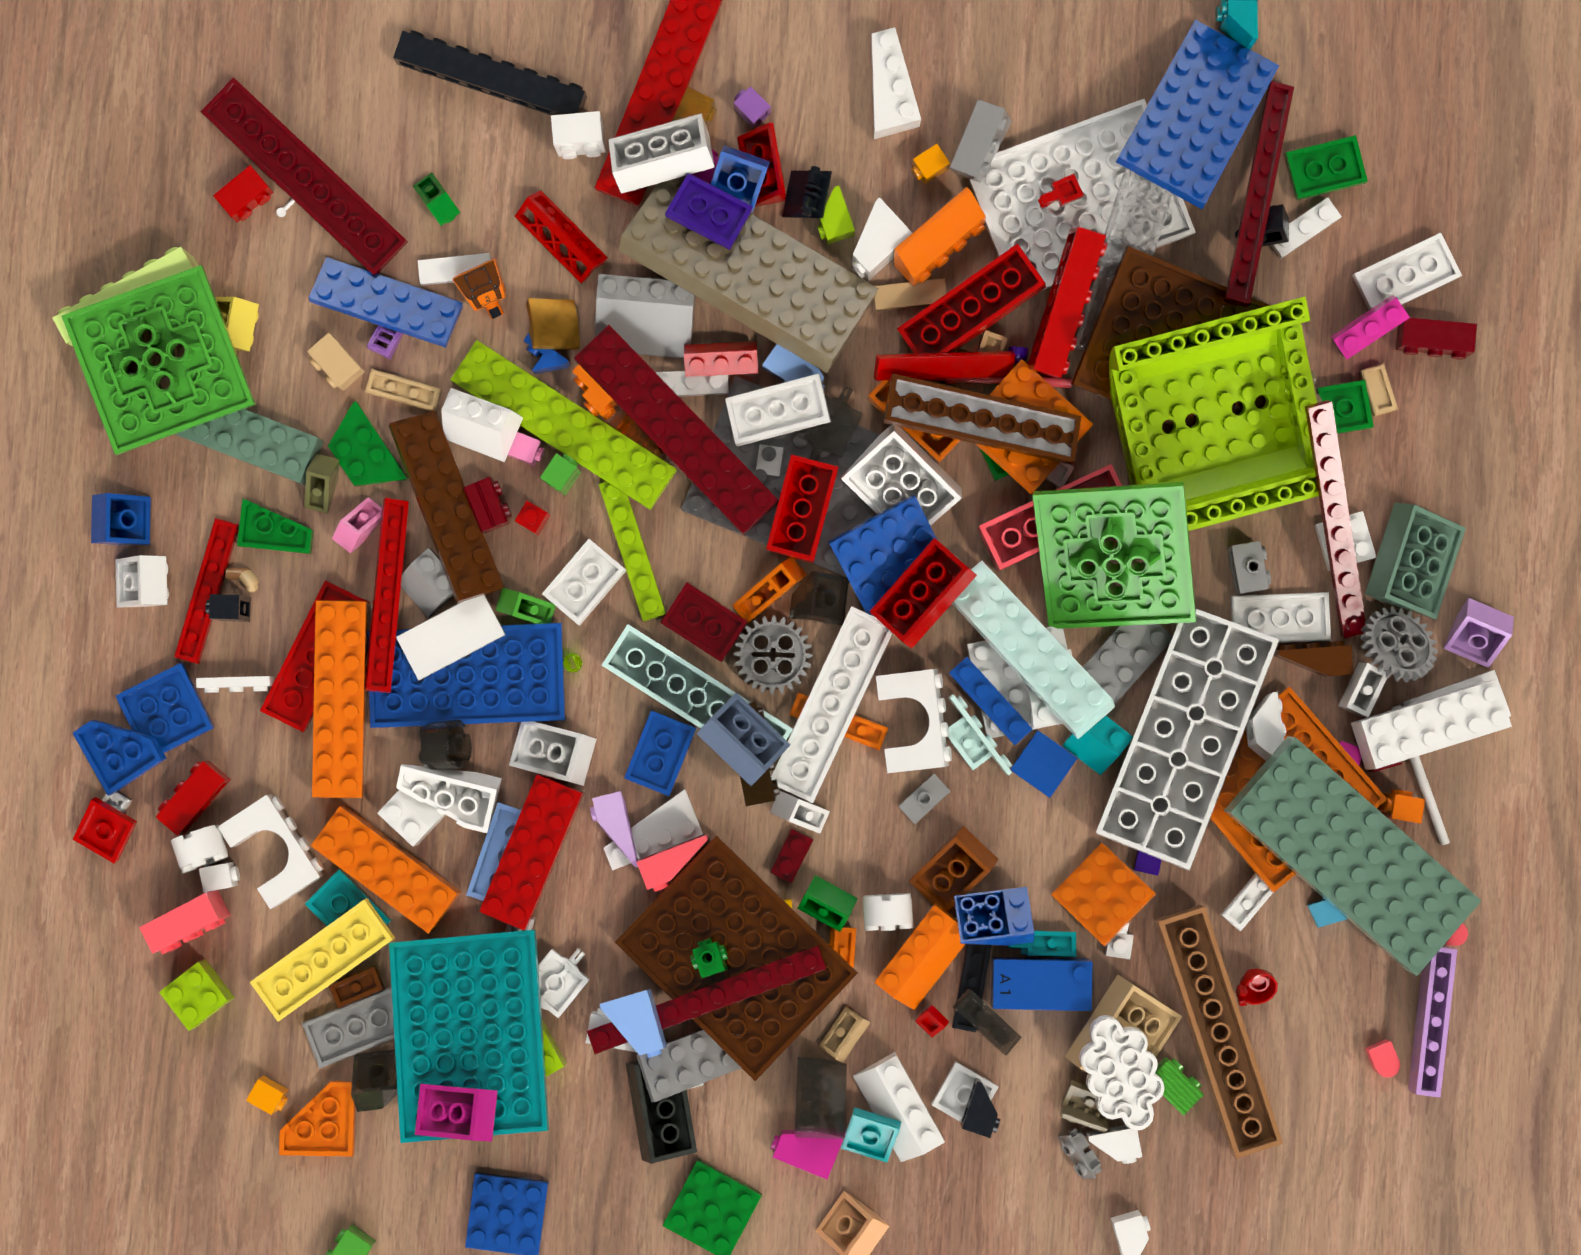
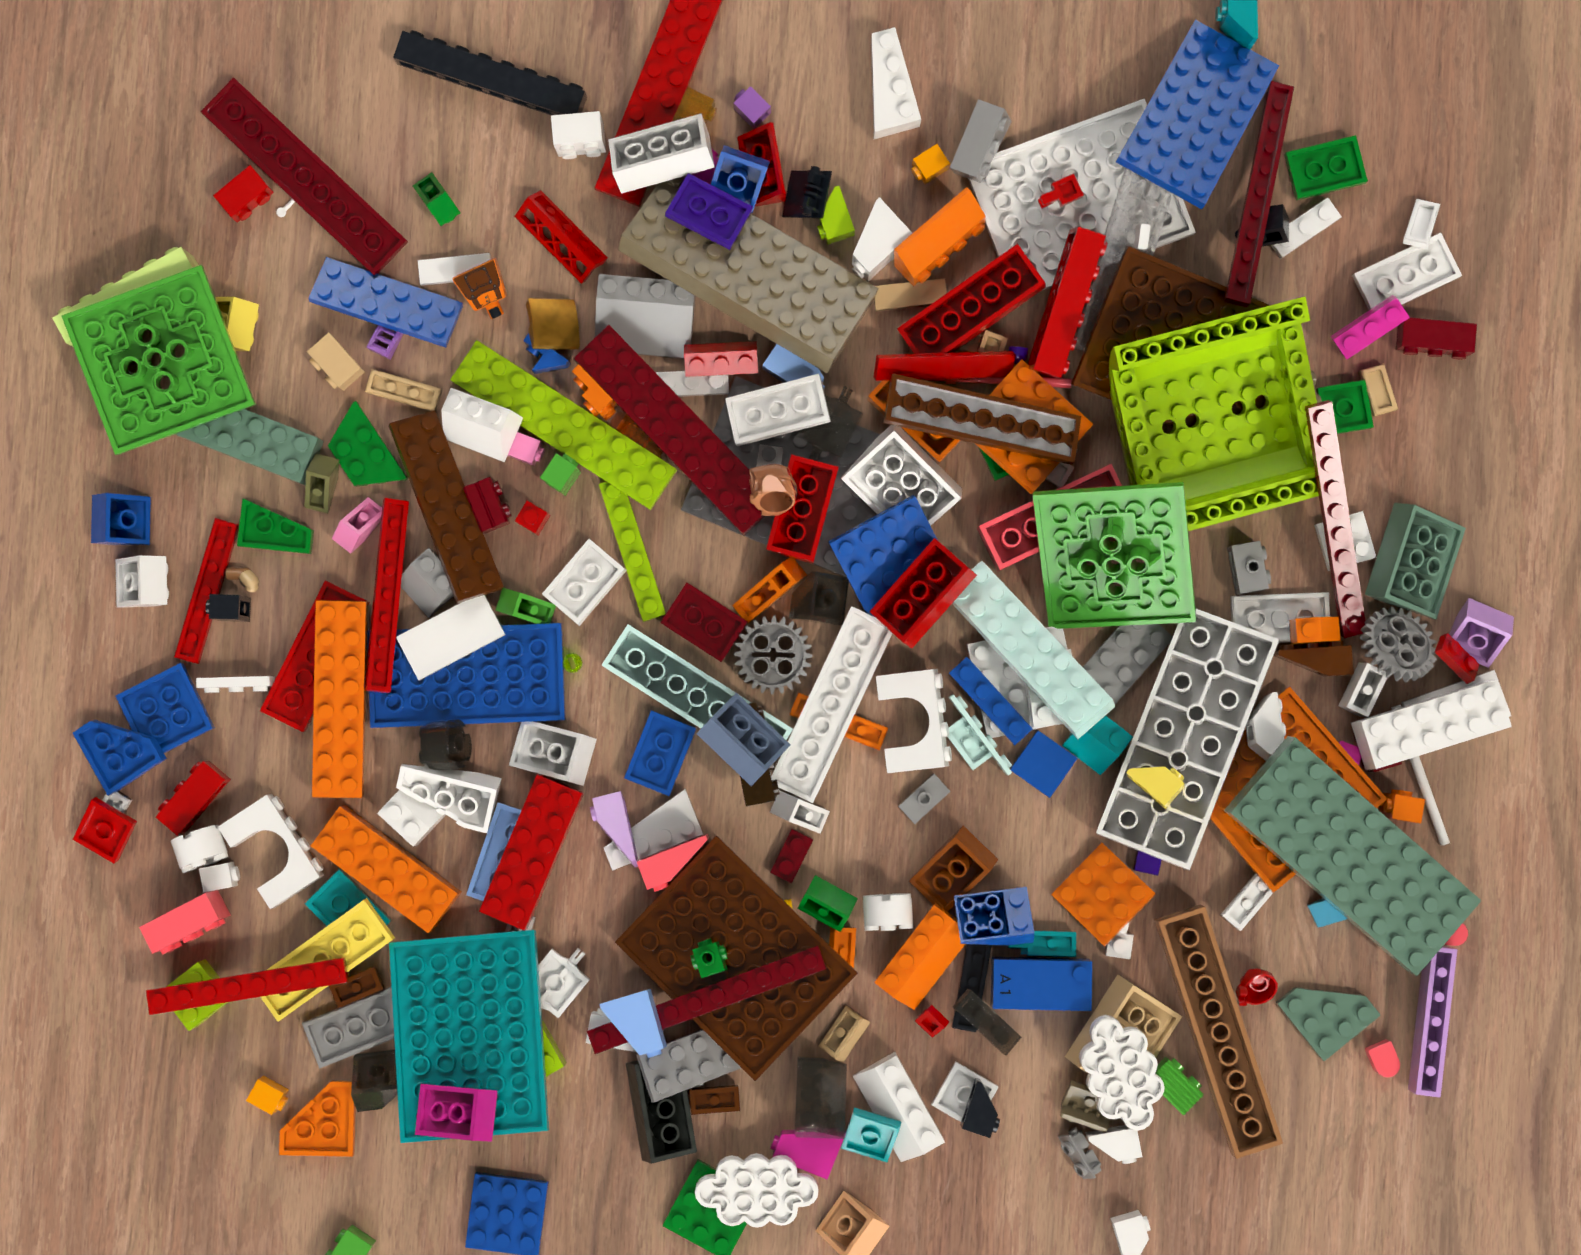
none -> red plate [146,957,348,1015]
none -> reddish brown plate [689,1085,740,1115]
none -> white plate [695,1153,818,1228]
none -> nougat piece [749,464,798,516]
none -> light yellow slope [1126,767,1185,809]
none -> white tile [1133,224,1151,251]
none -> sand green plate [1276,987,1381,1061]
none -> orange slope [1289,617,1340,644]
none -> white tile [1403,199,1440,249]
none -> red plate [1435,633,1480,684]

